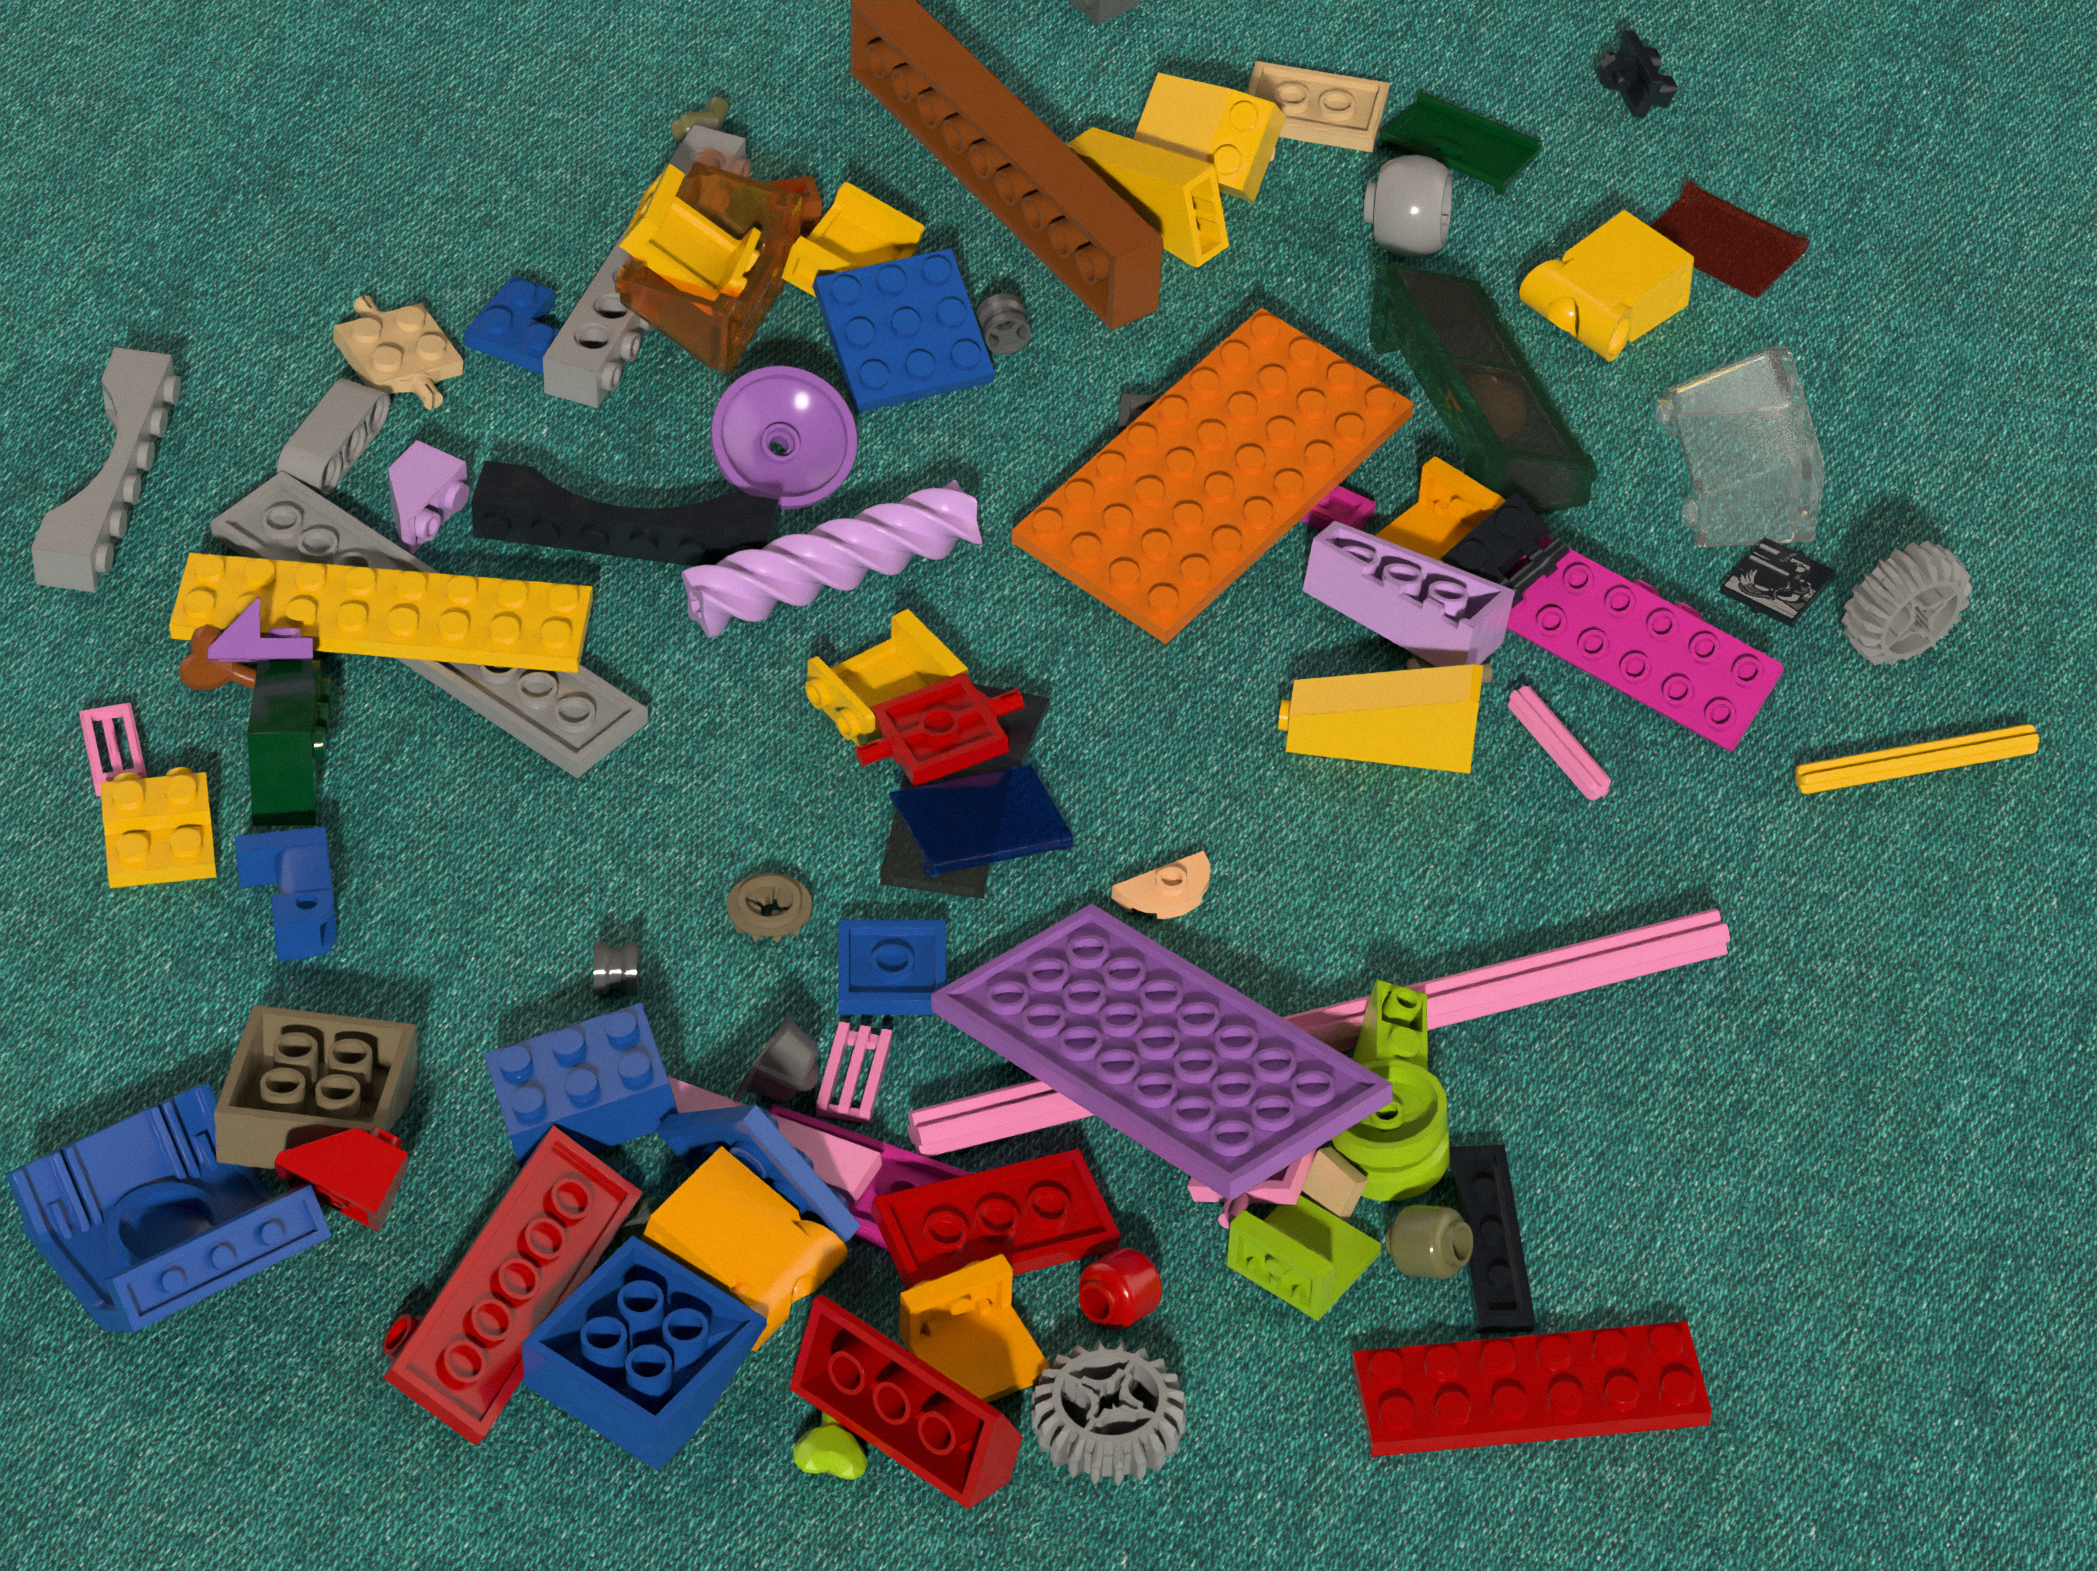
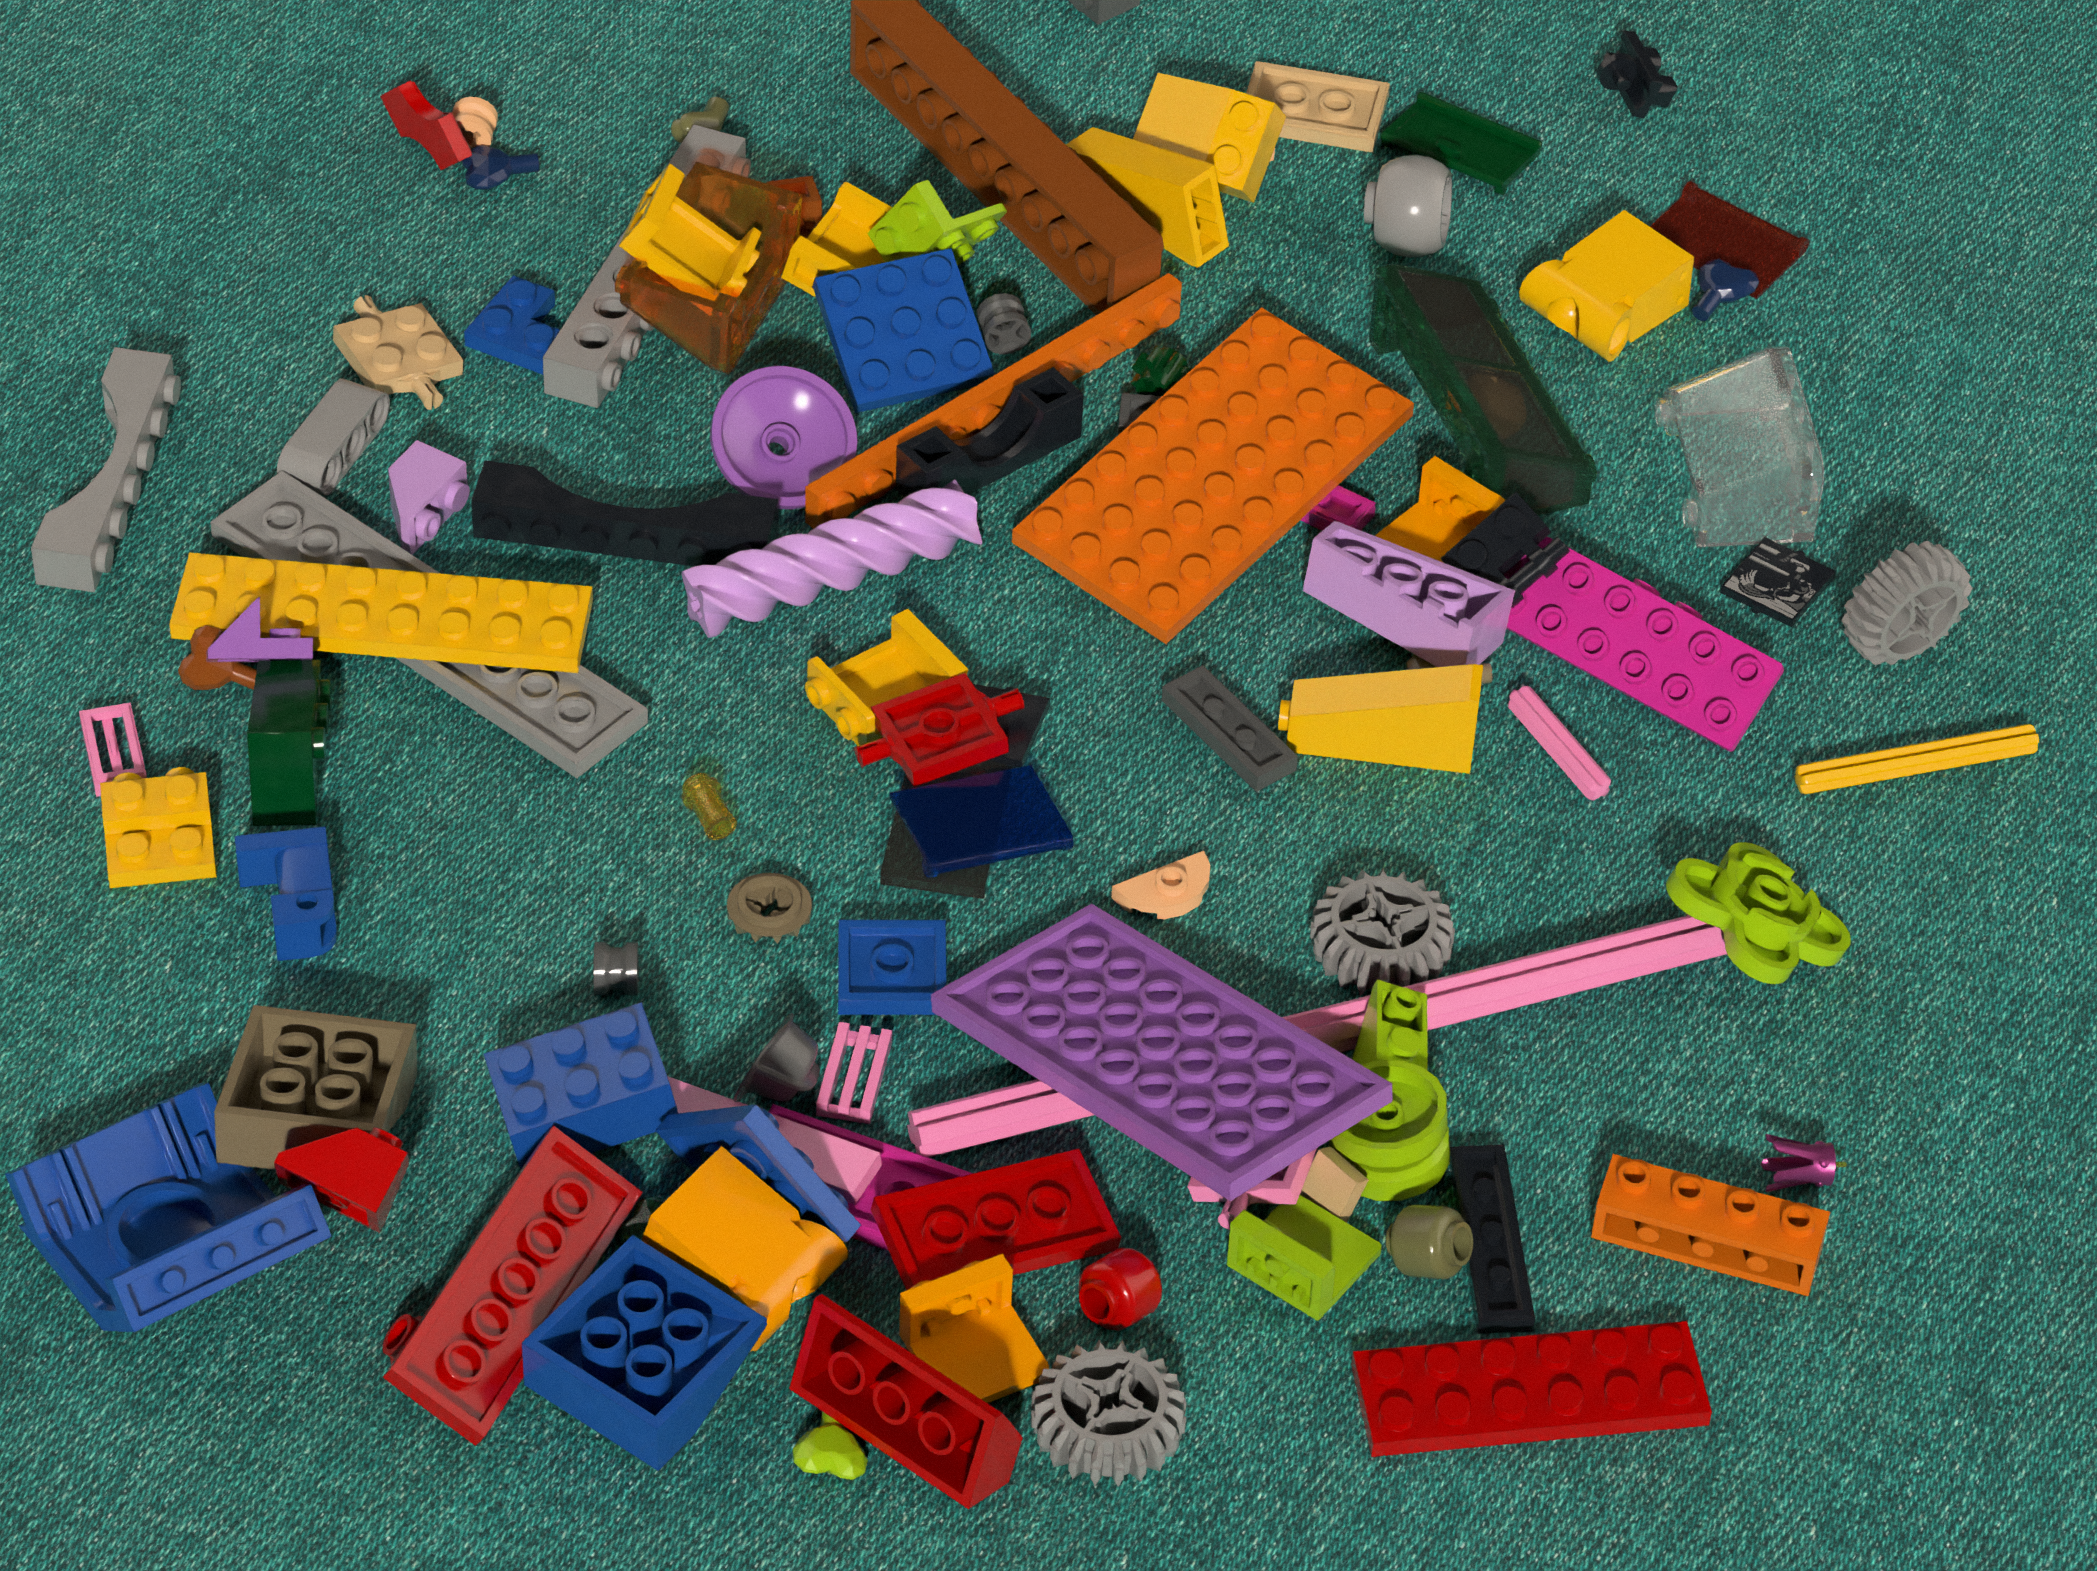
none -> red tile [380,80,472,170]
none -> light nougat wheel [452,97,498,148]
none -> dark blue rock [462,145,539,191]
none -> clear yellow pin [681,773,737,840]
none -> orange plate [805,273,1182,529]
none -> lime bracket [867,180,1007,265]
none -> black arch [896,367,1083,497]
none -> dark green gear [1130,346,1192,396]
none -> dark grey plate [1161,665,1298,792]
none -> light grey gear [1310,868,1455,996]
none -> orange brick [1591,1154,1830,1296]
none -> lime plant [1666,842,1851,984]
none -> dark blue rock [1692,259,1759,321]
none -> flat silver piece [1760,1134,1847,1192]

